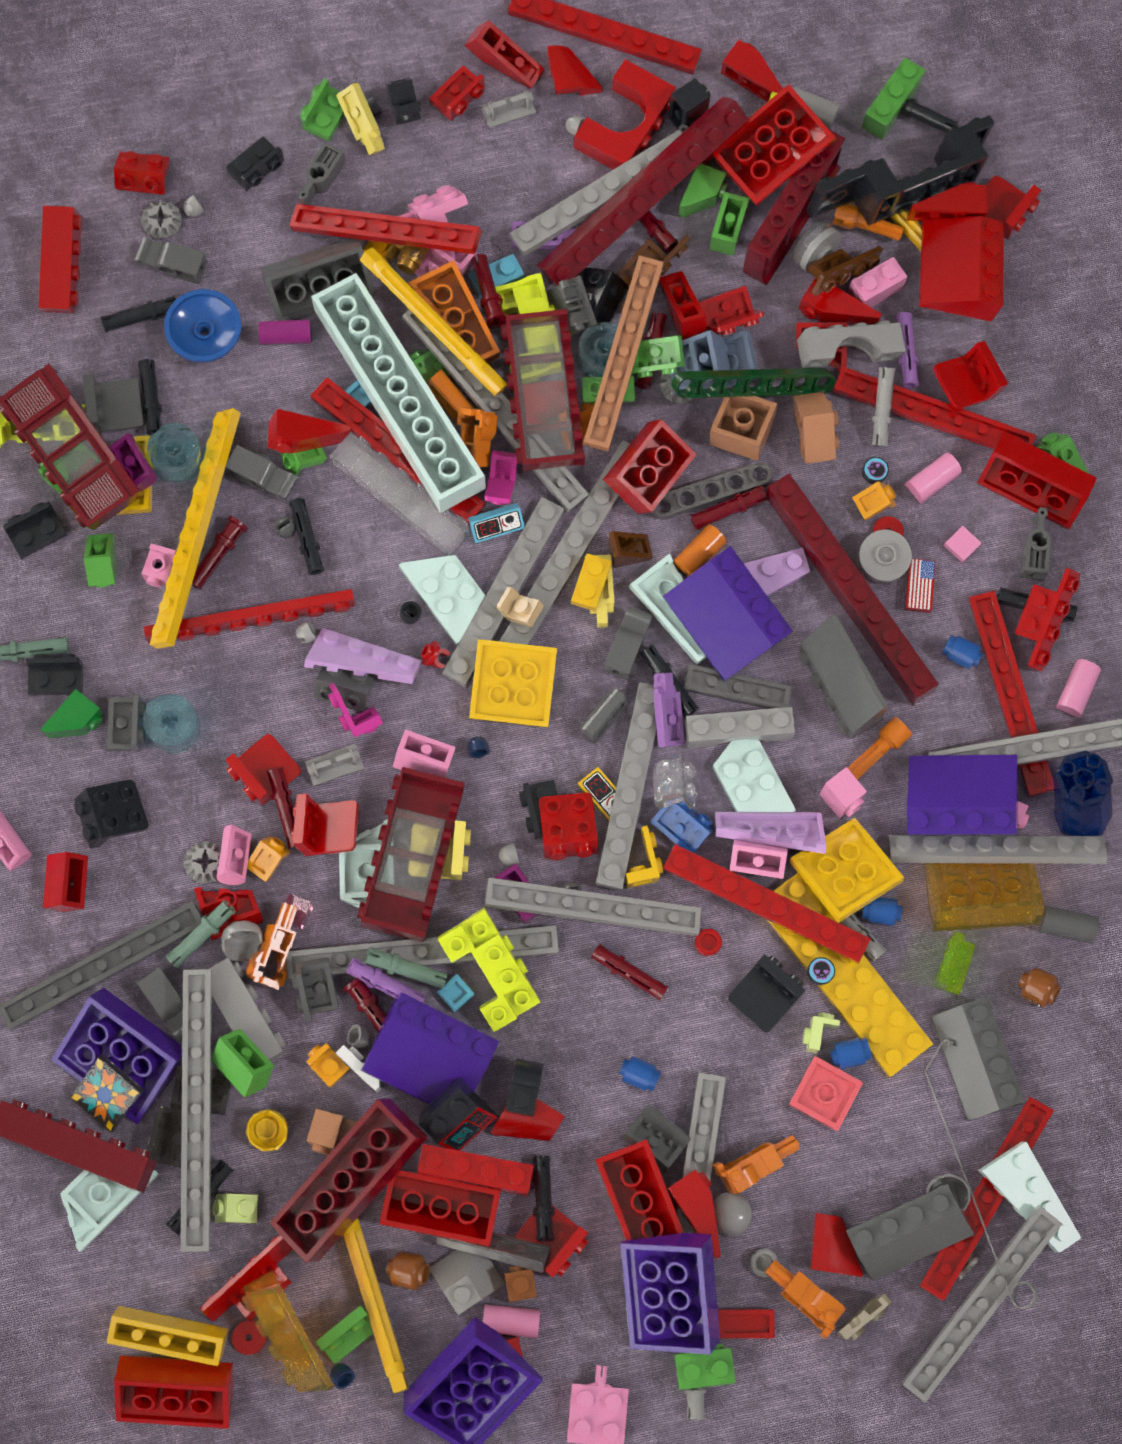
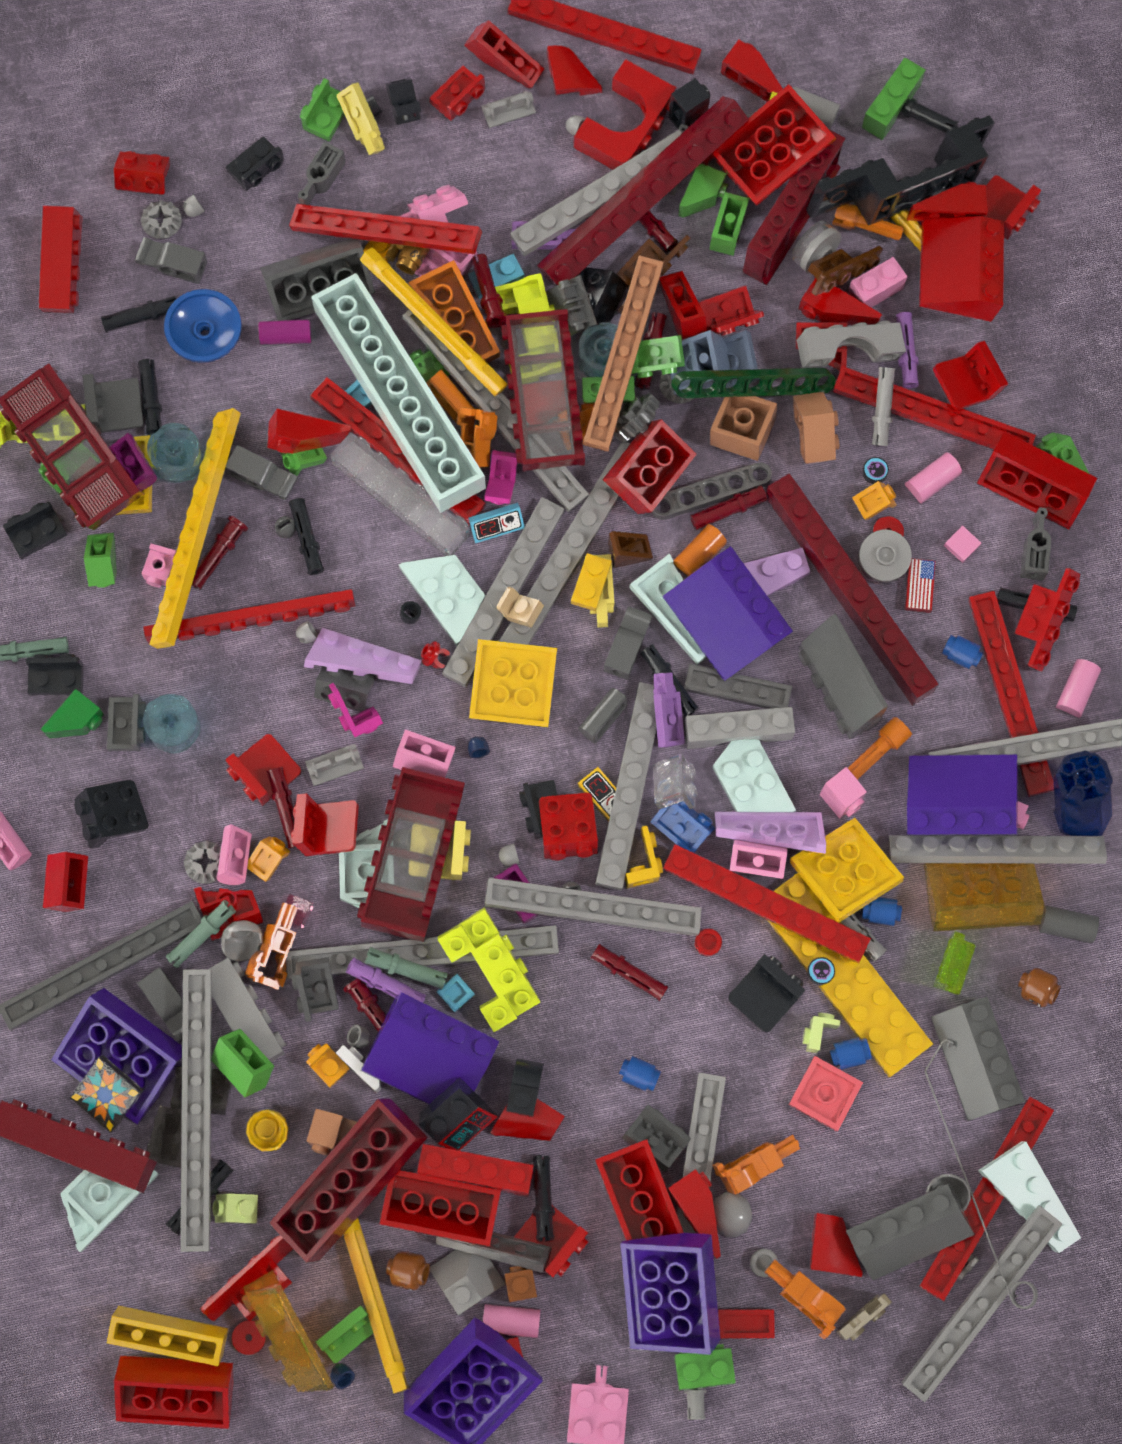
none -> dark grey gear [614,393,660,443]

